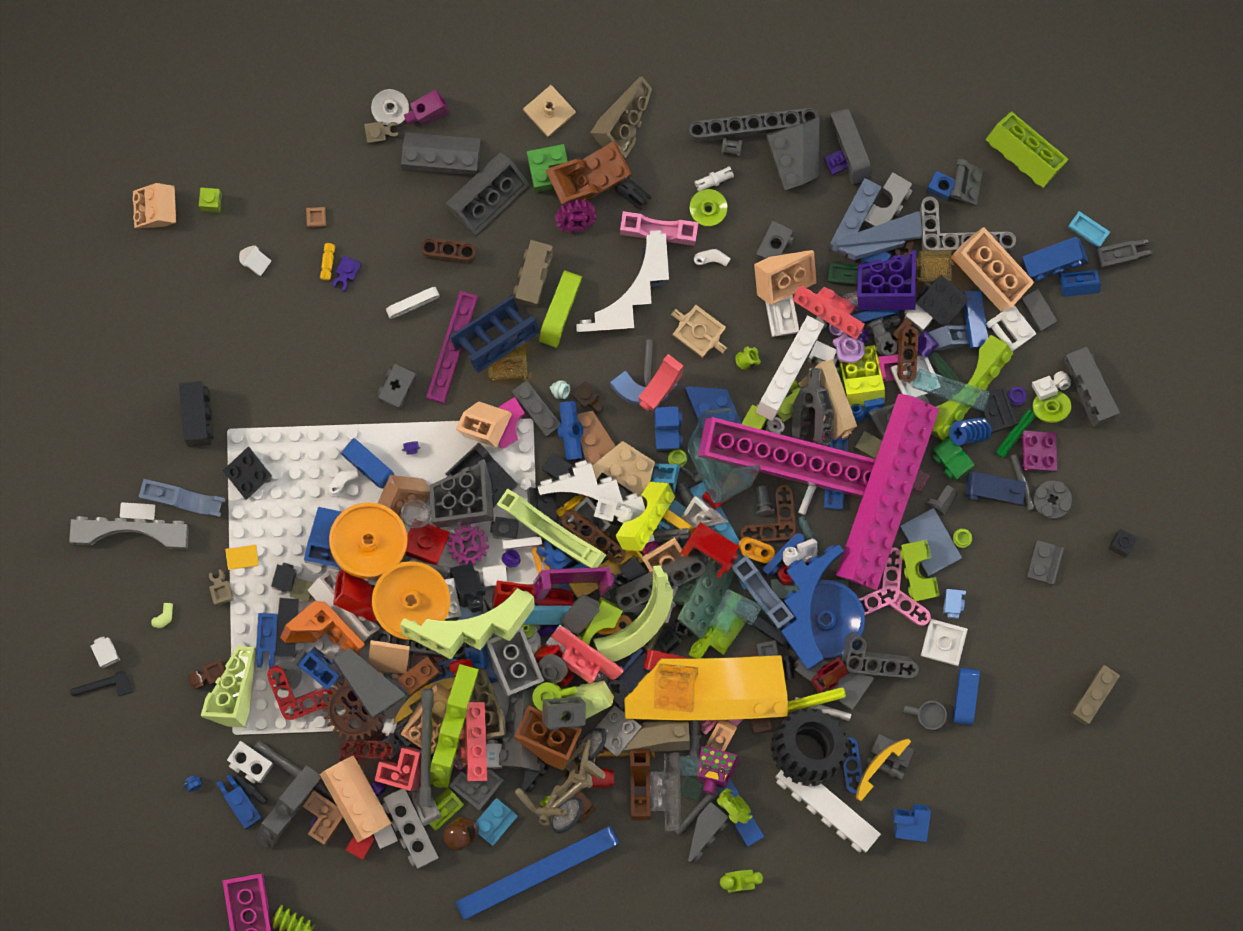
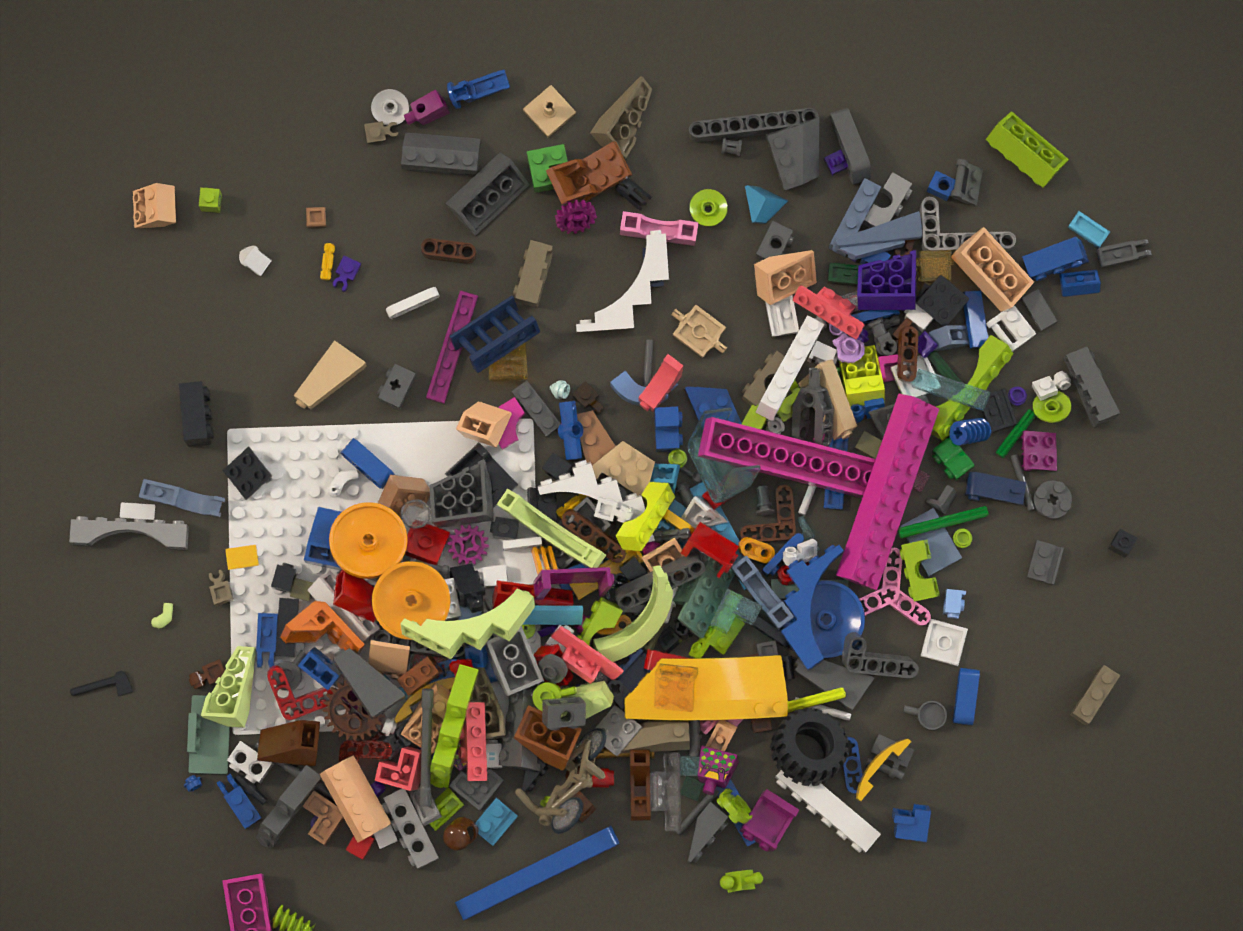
white brick [91,637,120,668] -> none
dark purple plate [402,441,421,455] -> none
dark purple plate [501,550,521,568] -> none
blue plate [536,541,572,569] -> none
lime beam [539,270,583,348] -> none
dark grey slope [560,594,599,635] -> none
white arm [693,249,731,266] -> none
white pin [695,166,734,192] -> none
lime brick [736,346,761,370] -> none
dark red piece [811,657,849,692] -> none
none -> sand green bracket [187,695,230,774]
none -> reddish brown slope [257,720,320,766]
none -> tan slope [294,340,367,410]
none -> blue piece [447,70,511,109]
none -> magenta panel [739,789,799,852]
none -> dark tan arch [742,351,785,406]
none -> dark azure slope [745,185,788,224]
none -> green axle [898,506,989,538]

